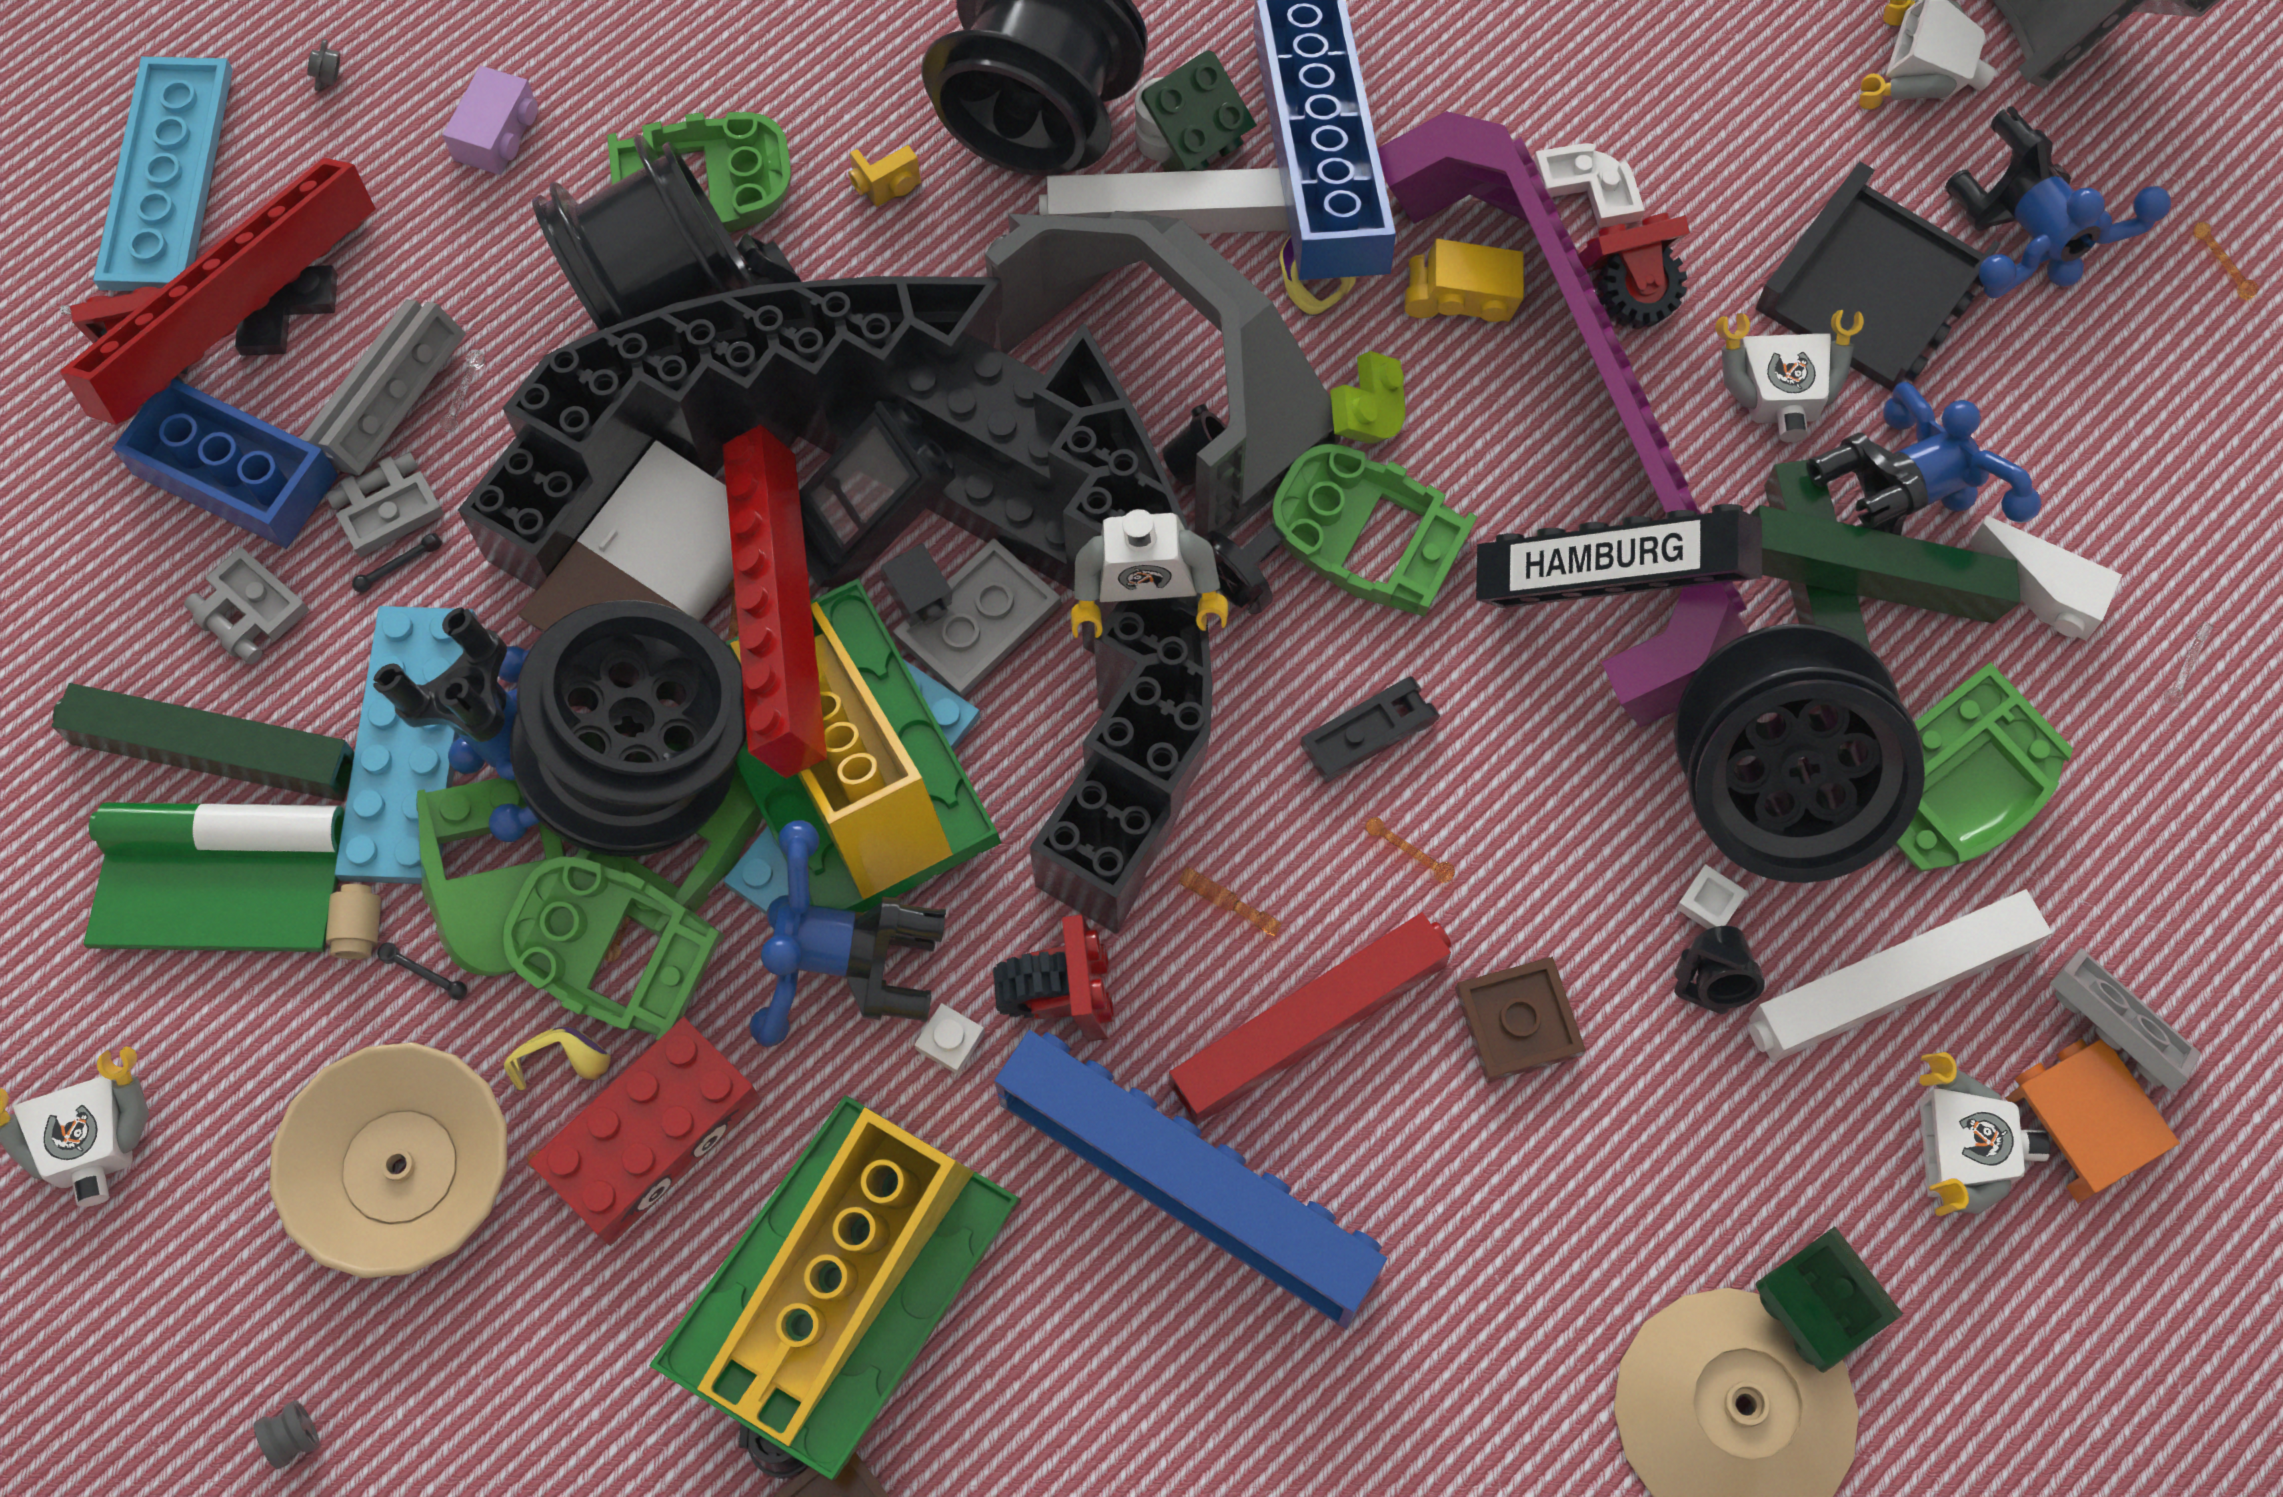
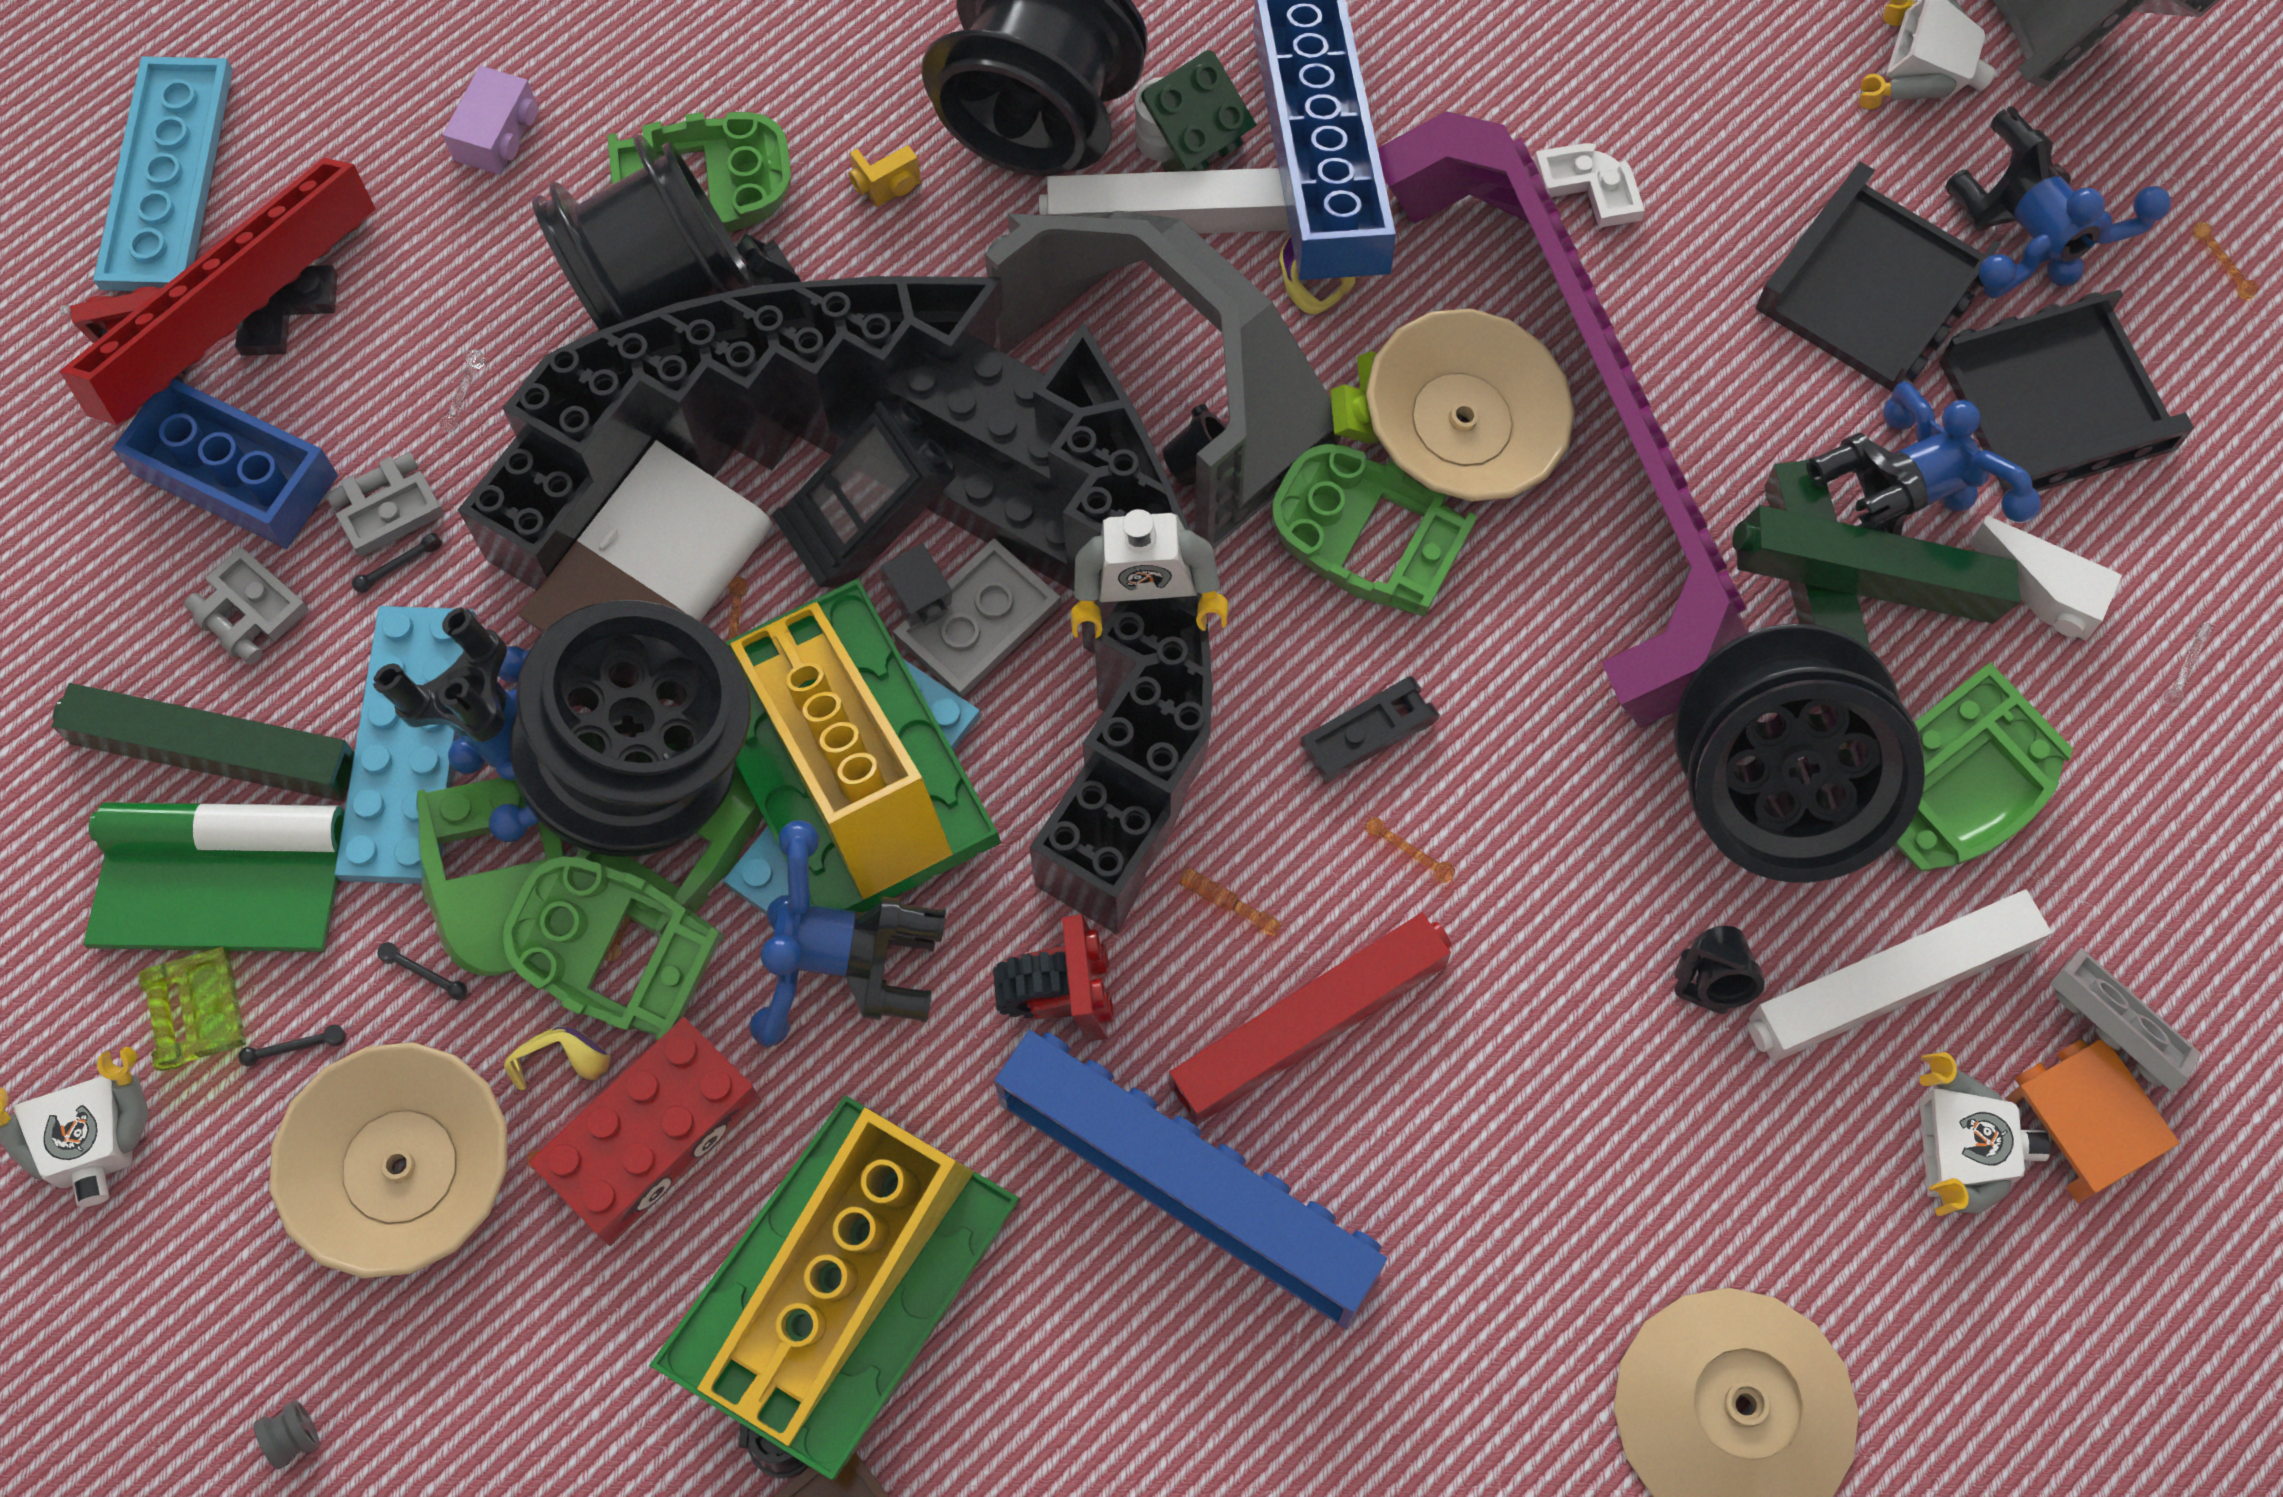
light grey brick [300,299,466,475] -> none
dark grey plate [307,39,341,91] -> none
tan brick [326,884,381,960] -> none
red brick [723,424,827,778] -> none
white plate [914,1003,985,1075] -> none
black tile [1202,523,1287,614] -> none
yellow hinge [1404,238,1524,322] -> none
reddish brown plate [1455,956,1586,1082] -> none
black brick [1476,504,1762,608] -> none
plate [1578,213,1690,329] -> none
white plate [1676,864,1748,929] -> none
torso [1715,310,1864,442] -> none
dark green bracket [1756,1226,1903,1373] -> none
none -> clear neon green plate [138,947,246,1071]
none -> black hinge [238,1025,346,1066]
none -> tan dish [1366,308,1575,502]
none -> black panel [1939,290,2194,493]

